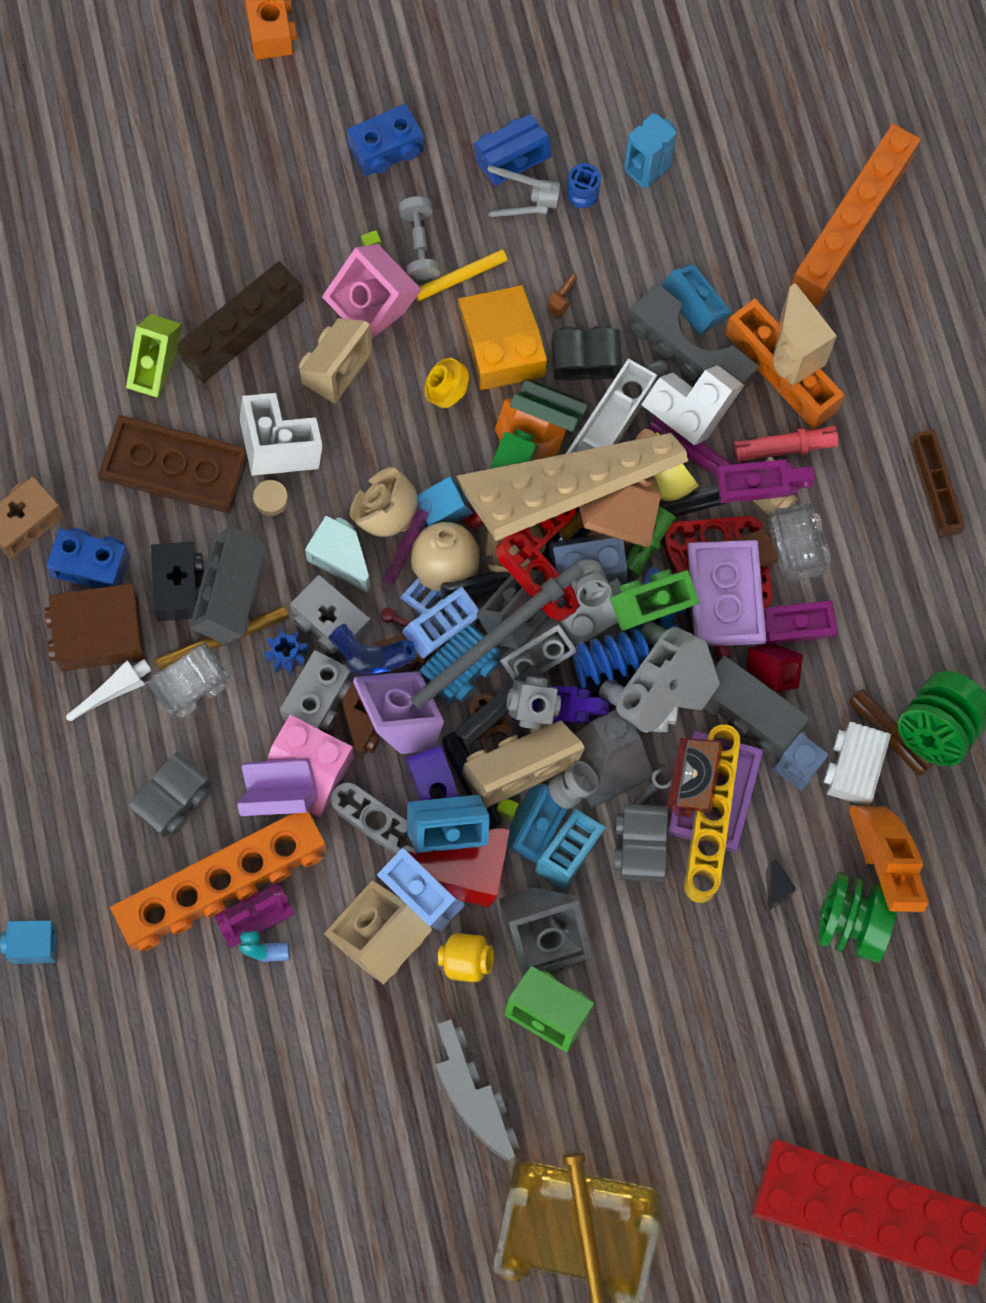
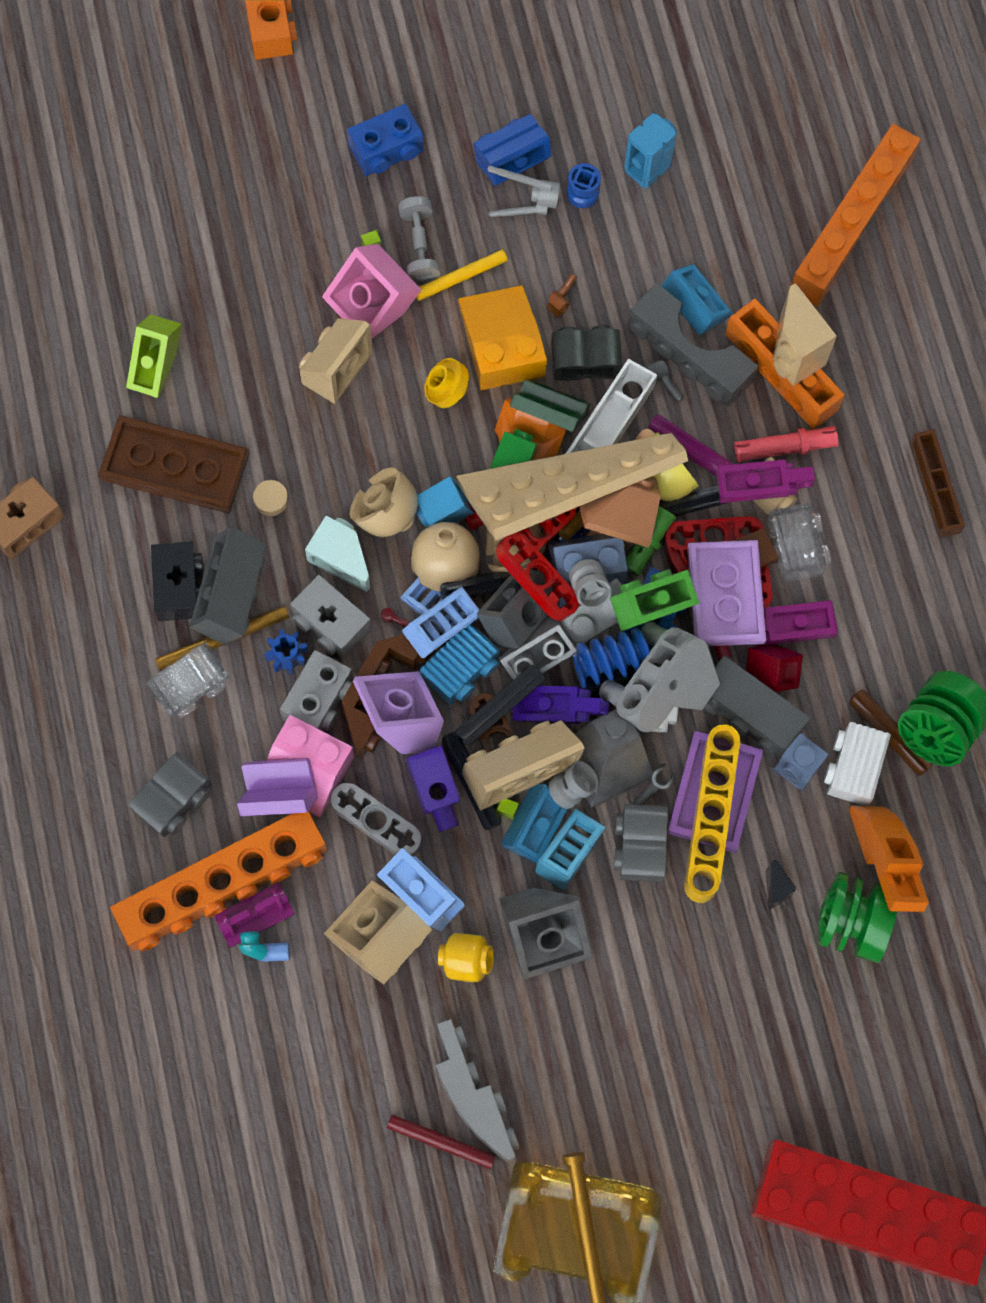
dark azure brick [0,921,58,964] -> none
reddish brown brick [45,584,145,672] -> none
blue brick [46,528,130,589] -> none
white piece [66,659,152,721] -> none
dark brown brick [177,261,304,383] -> none
white brick [240,393,323,476] -> none
clear blue arm [328,624,416,675] -> none
magenta piece [380,500,432,592] -> none
dark azure brick [407,795,489,853] -> none
slope [408,828,510,908] -> none
dark grey bar [410,562,584,709] -> none
bright green brick [504,966,594,1053] -> none
light grey brick [506,676,561,729] -> none
white brick [641,365,744,445] -> none
panel [668,738,723,818] -> none
none -> dark red bar [387,1114,496,1170]

